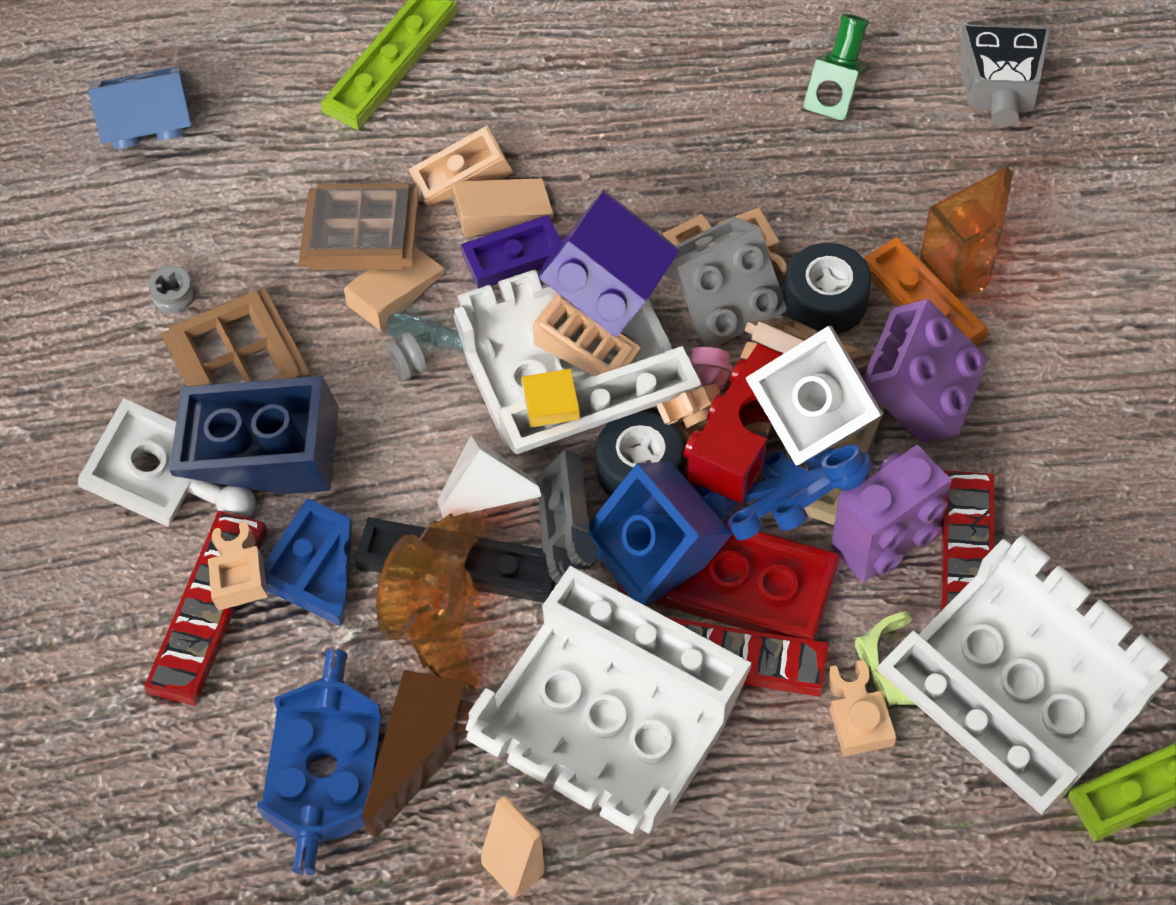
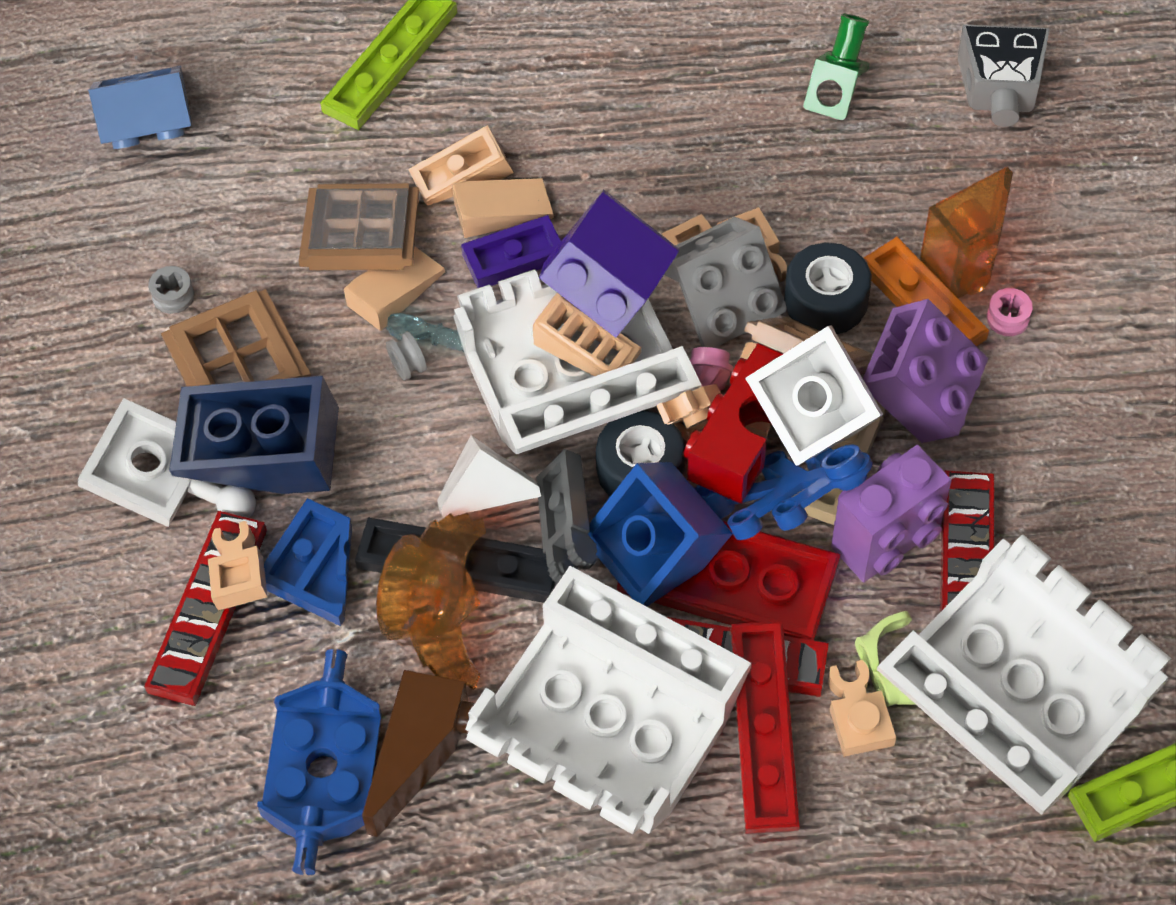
light nougat slope [481,796,545,897] -> none
yellow tile [521,369,580,428] -> none
none -> red tile [730,621,800,834]
none -> bright pink bush [987,288,1033,336]

